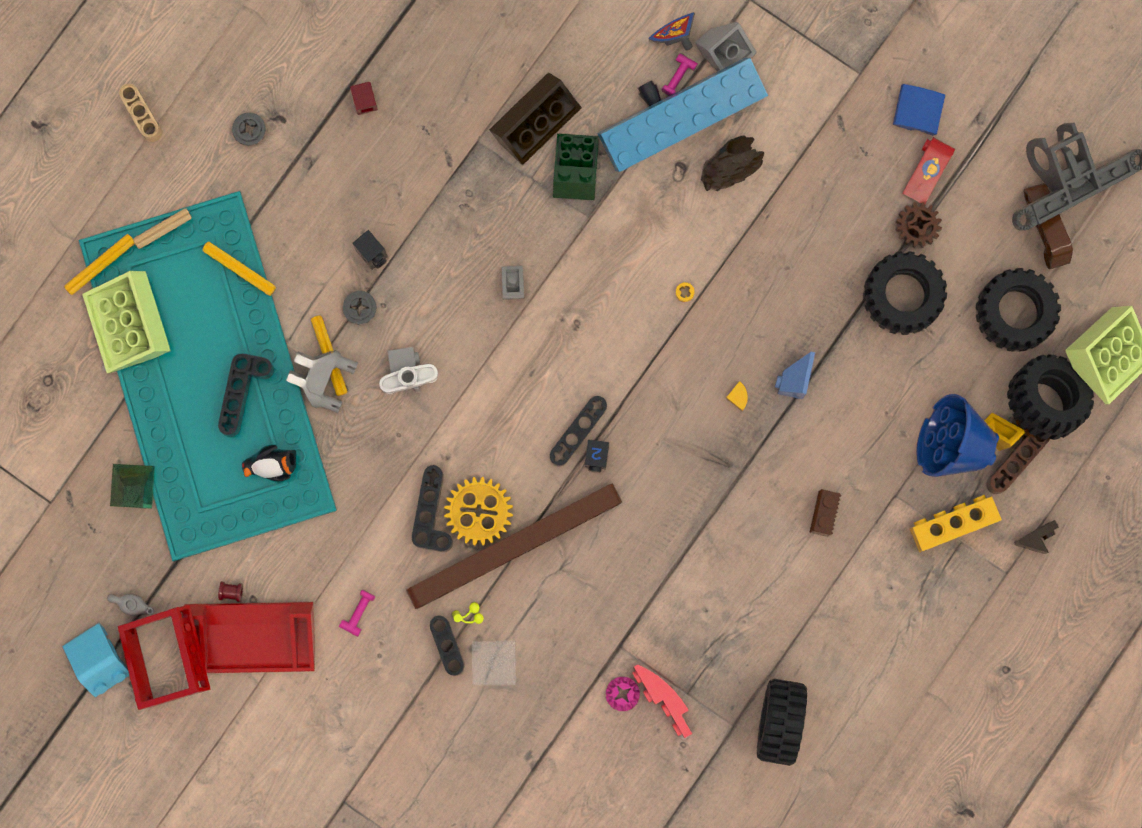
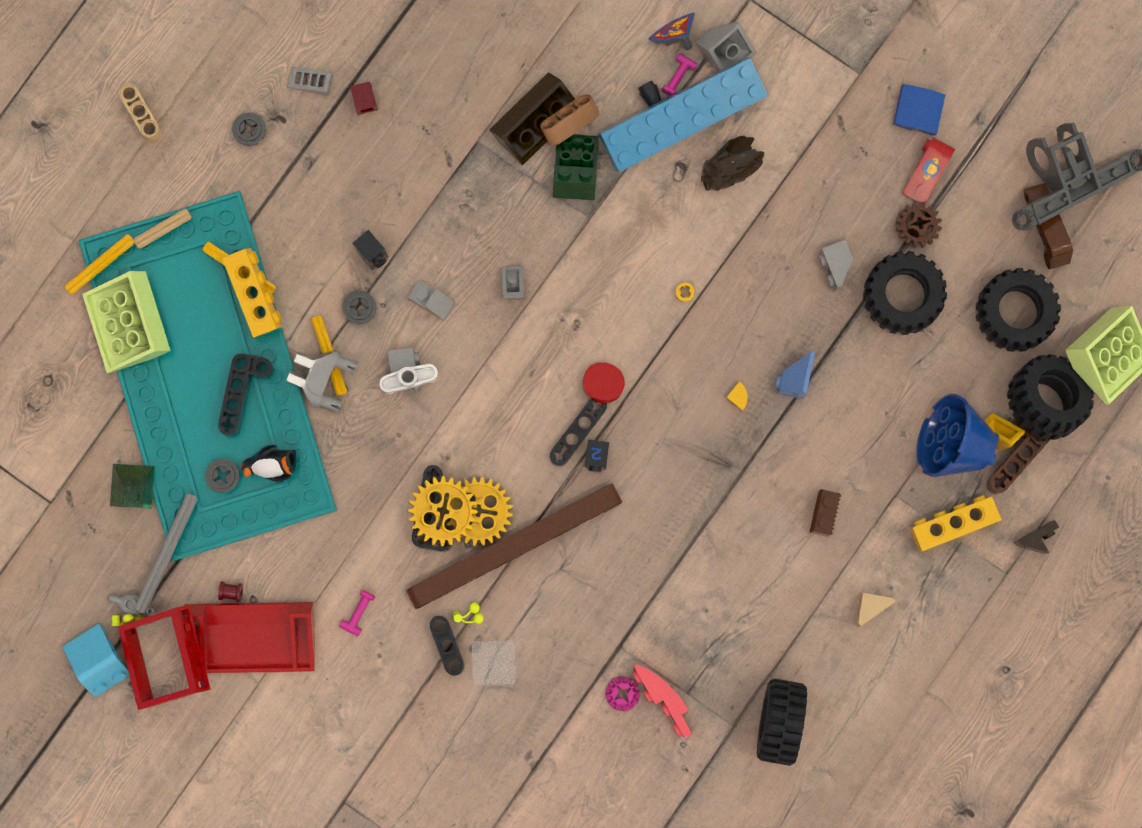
none -> neon yellow piece [112,614,144,626]
none -> light grey axle [134,494,198,614]
none -> dark grey gear [205,459,240,493]
none -> yellow brick [222,248,282,338]
none -> light grey slope [287,67,333,96]
none -> yellow gear [407,476,478,546]
none -> light grey slope [408,281,455,321]
none -> medium nougat beam [540,94,599,145]
none -> red tile [582,362,625,403]
none -> light grey slope [818,240,853,291]
none -> tan slope [856,593,896,627]

